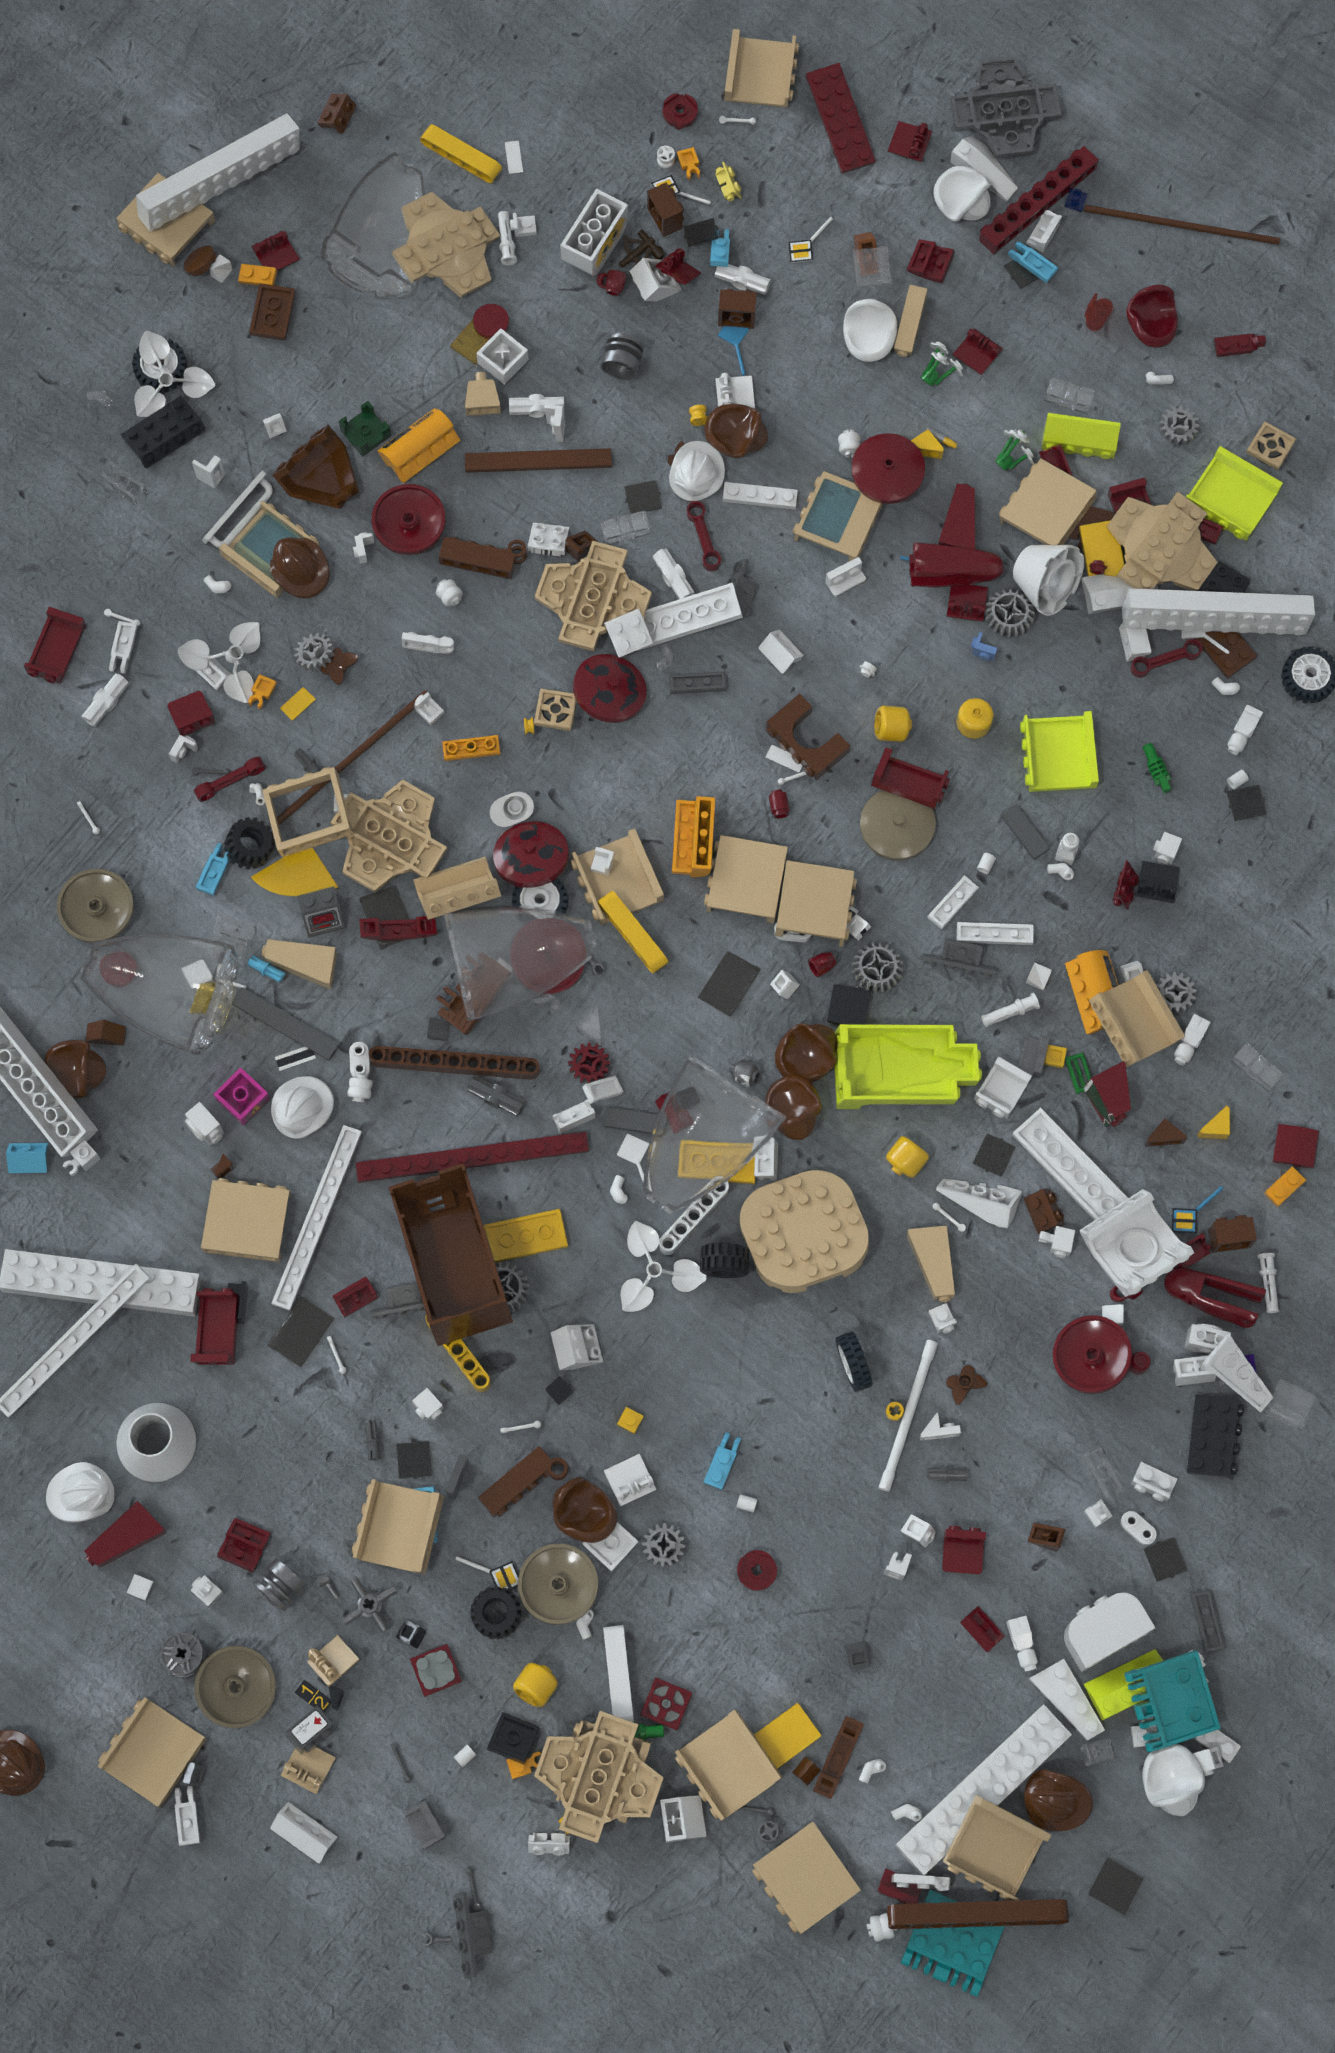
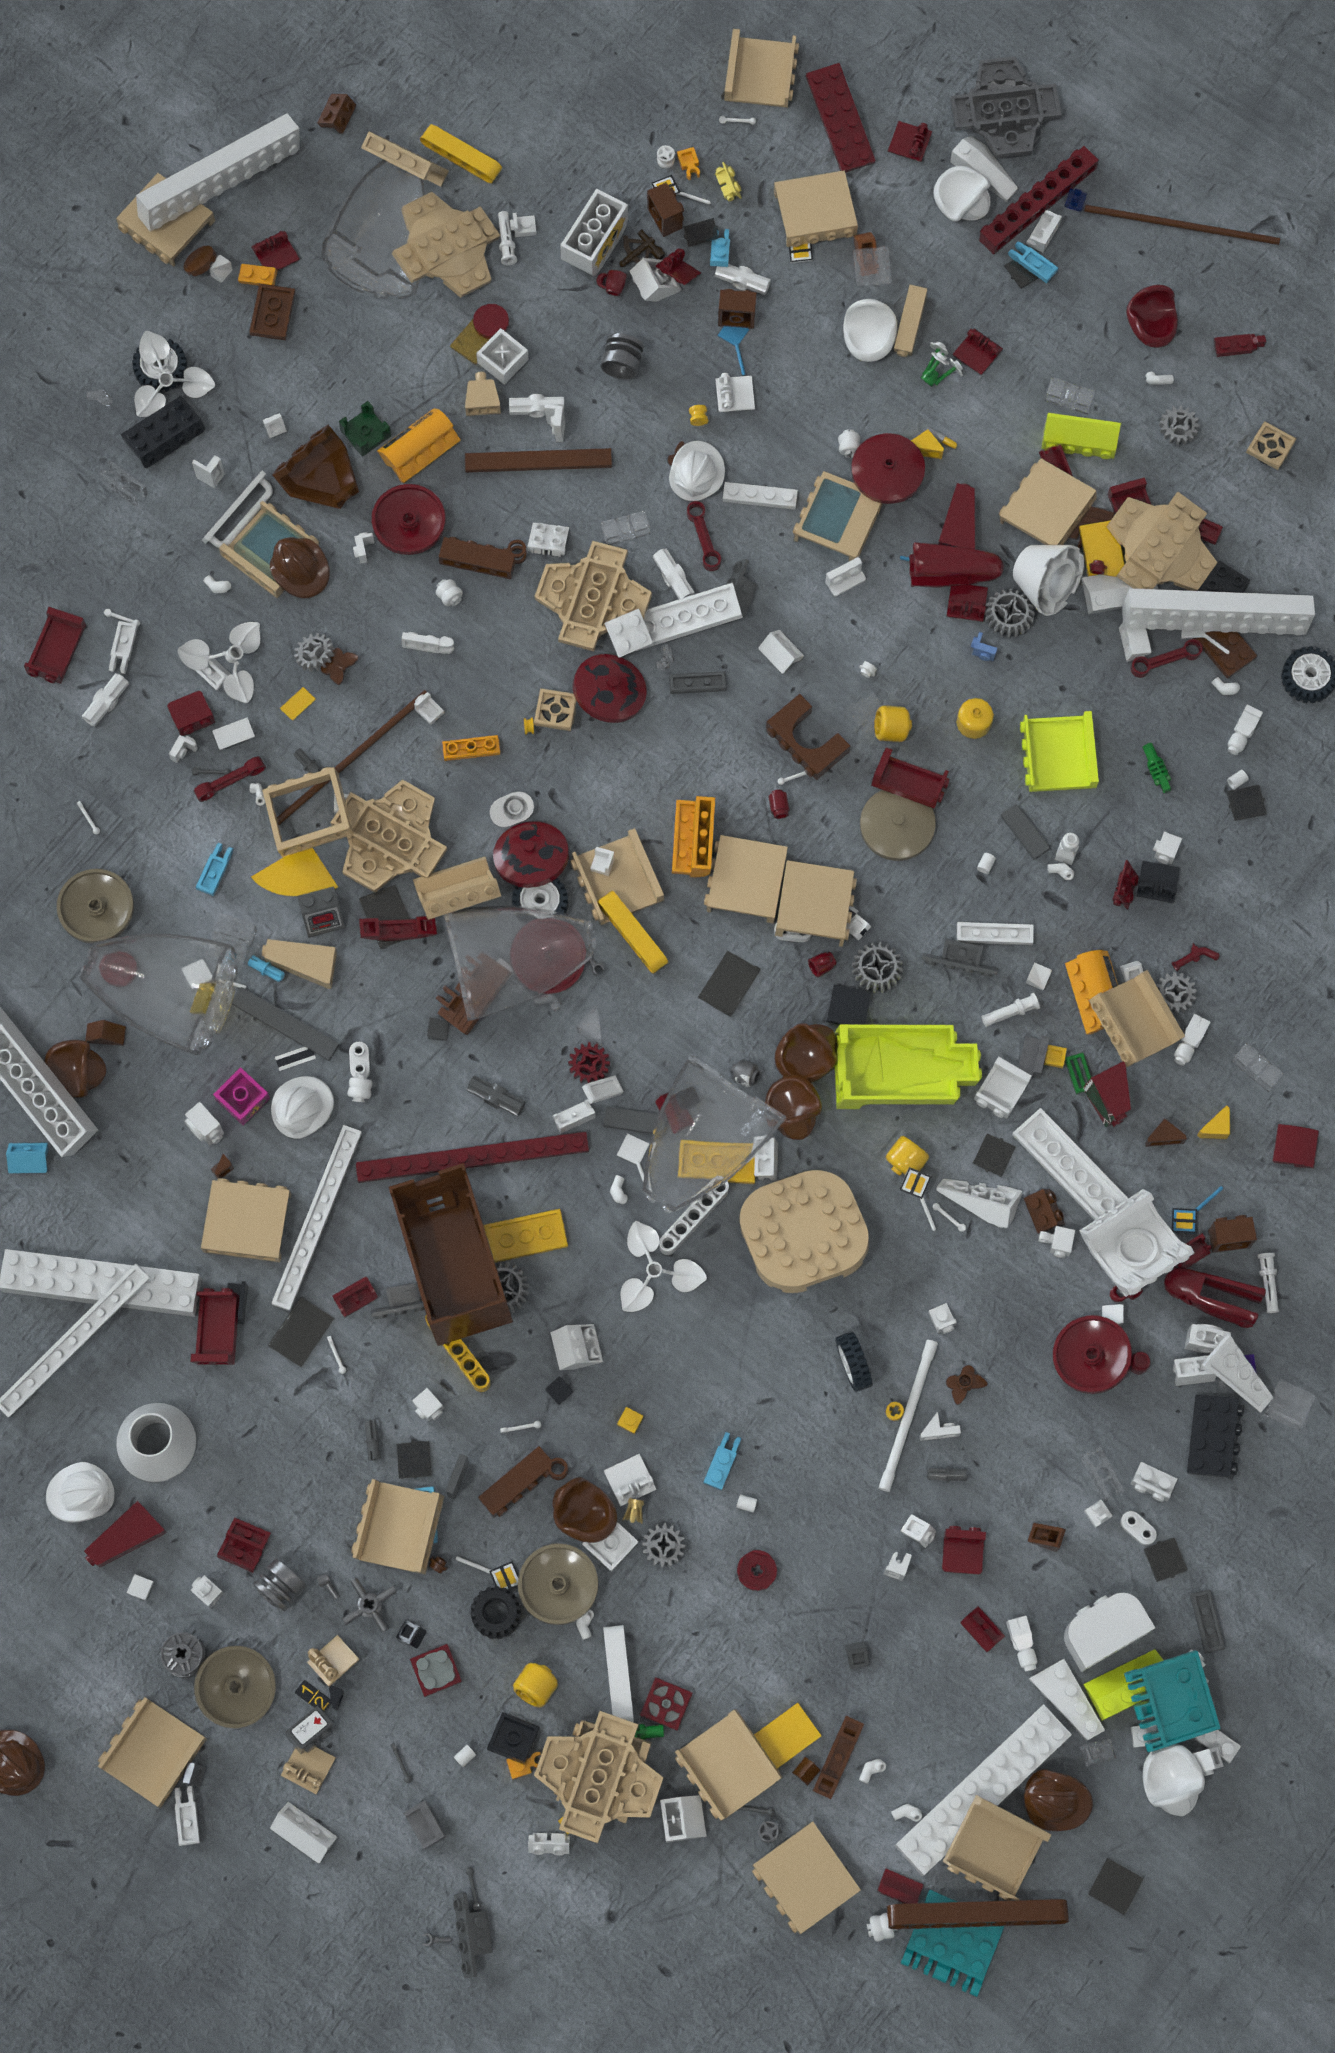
white brick [63,1140,100,1176] -> none
black tyre [224,817,275,870] -> none
light orange plate [248,674,277,709] -> none
reddish brown beam [368,1046,540,1080] -> none
white sticker [505,141,523,174] -> none
reddish brown slope [565,531,598,562] -> none
clear smoke piece [624,480,662,515] -> none
dark red plate [662,93,698,130] -> none
black tyre [700,1242,750,1278] -> none
reddish brown piece [704,403,768,459] -> none
white sticker [766,745,802,772] -> none
white slope [770,970,800,999] -> none
white hinge [891,1874,950,1891] -> none
dark red slope [907,239,955,283] -> none
tan slope [907,1226,955,1302] -> none
white tile [927,875,979,930] -> none
green plant [995,429,1034,471] -> none
clear red bracket [1084,293,1113,331] -> none
neon yellow panel [1186,446,1283,541] -> none
light orange plate [1264,1166,1306,1207] -> none
none -> white hinge [212,718,255,750]
none -> tan panel [361,132,449,187]
none -> reddish brown plate [429,1556,448,1574]
none -> pearl gold piece [622,1493,644,1524]
none -> tan panel [774,170,858,247]
none -> piece [899,1167,936,1231]
none -> dark red piece [1172,943,1220,972]

